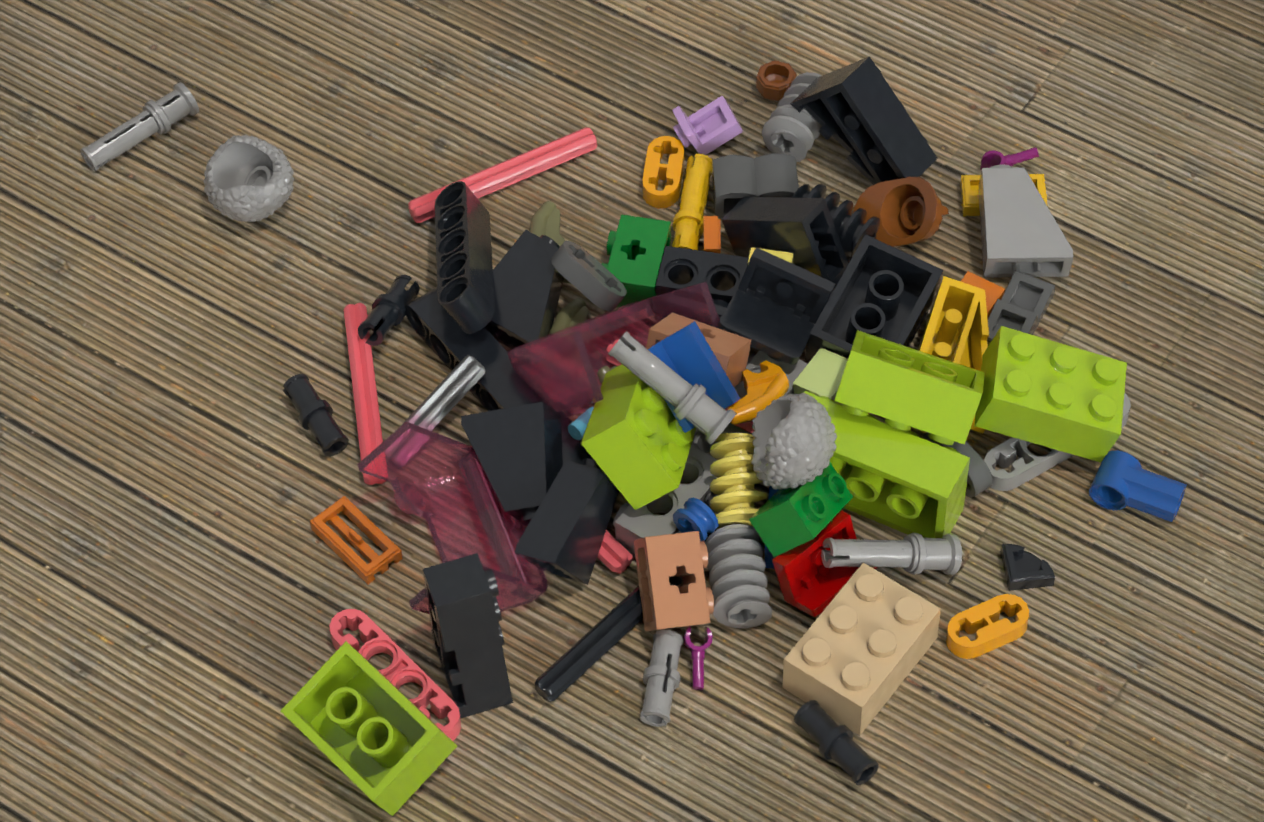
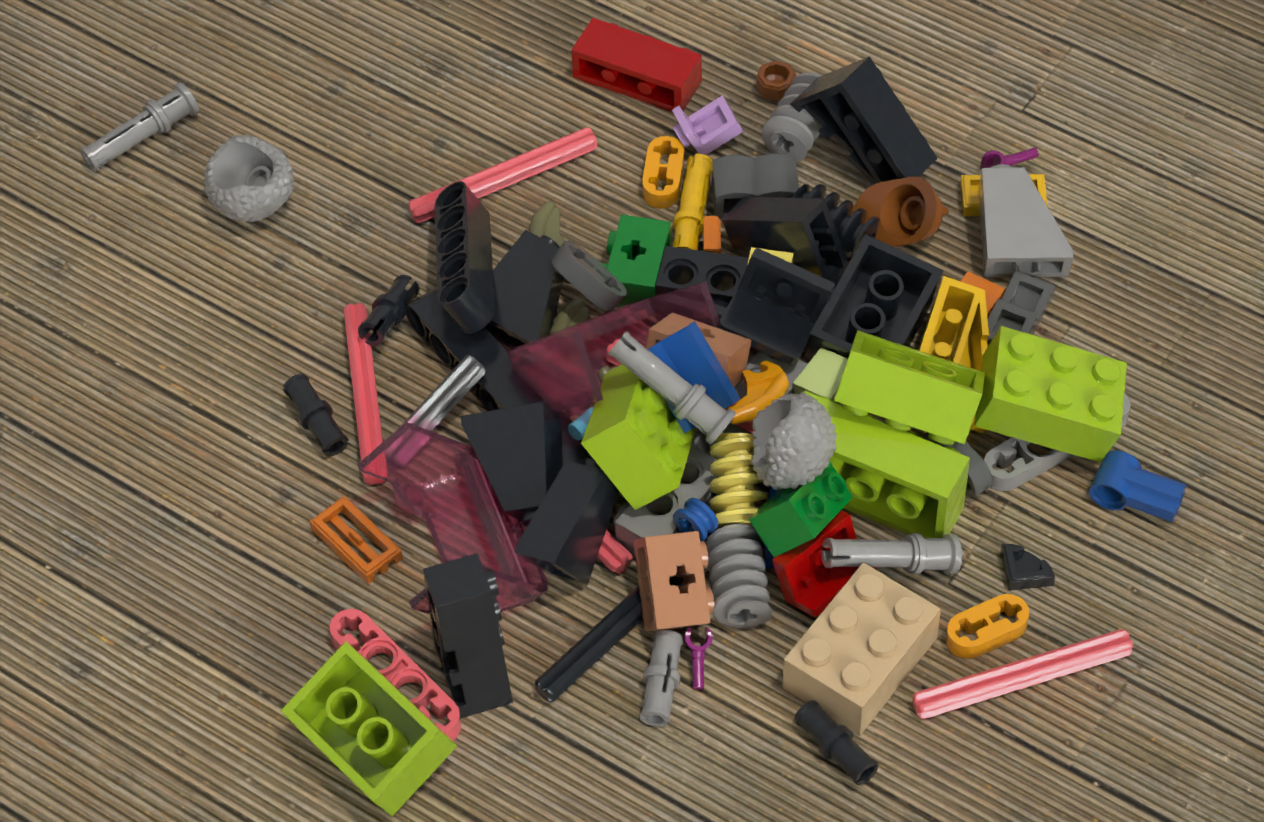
none -> red brick [571,18,702,112]
none -> coral axle [912,629,1133,719]

